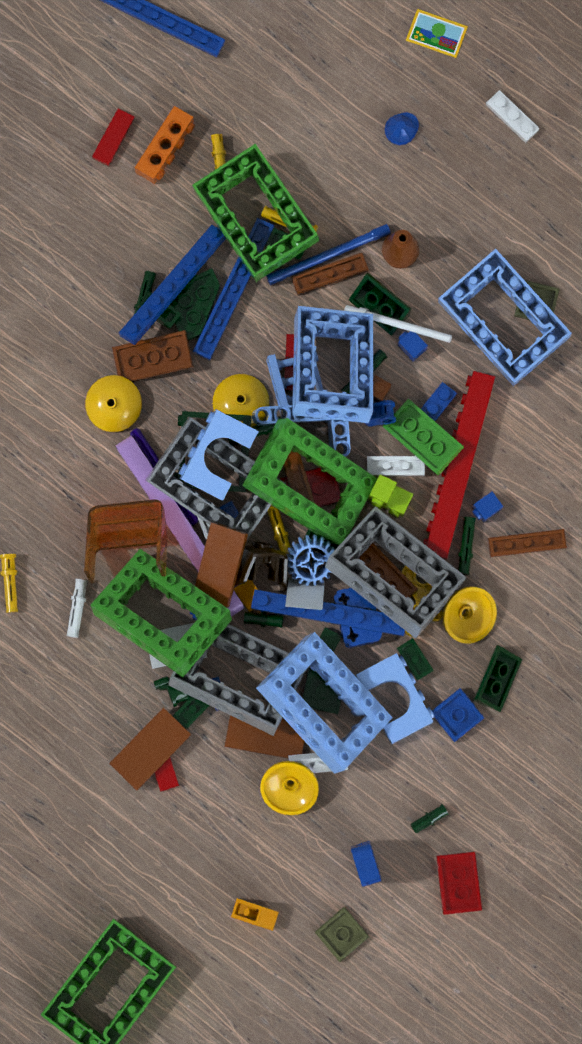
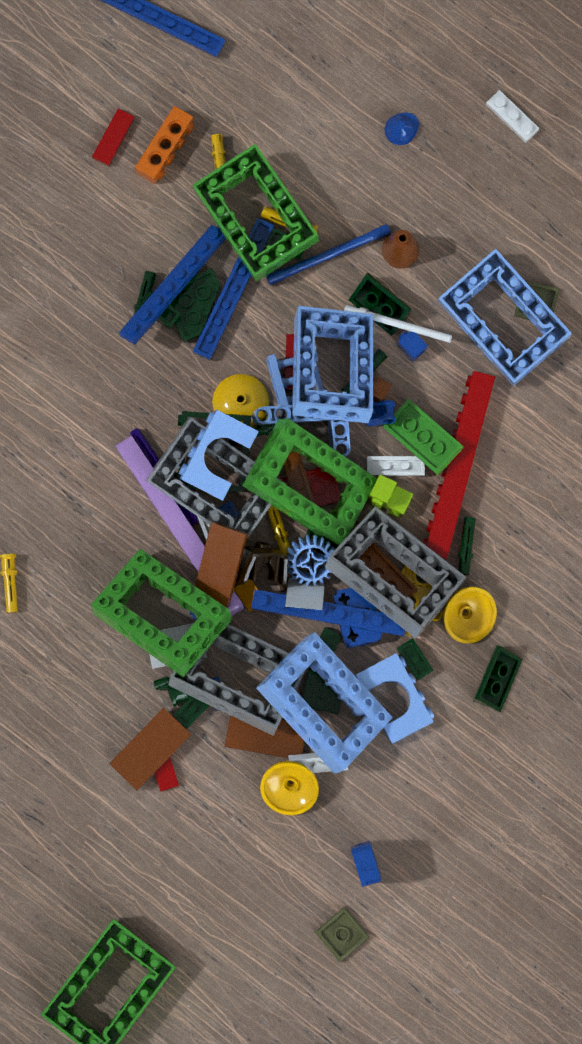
white pin [66,579,88,638] -> none
clear orange windscreen [84,499,167,584] -> none
yellow dish [85,375,142,432] -> none
dark orange tile [112,330,194,382] -> none
light orange slope [231,898,279,931] -> none
dark green pin [244,611,284,628] -> none
dark orange tile [291,253,369,295] -> none
sticker [406,9,468,58] -> none
dark green axle [410,804,449,833] -> none
blue plate [421,382,457,422] -> none
blue plate [432,688,484,742] -> none
red tile [436,852,482,915] -> none
blue brick [472,491,504,523] -> none
dark orange tile [488,529,567,558] -> none

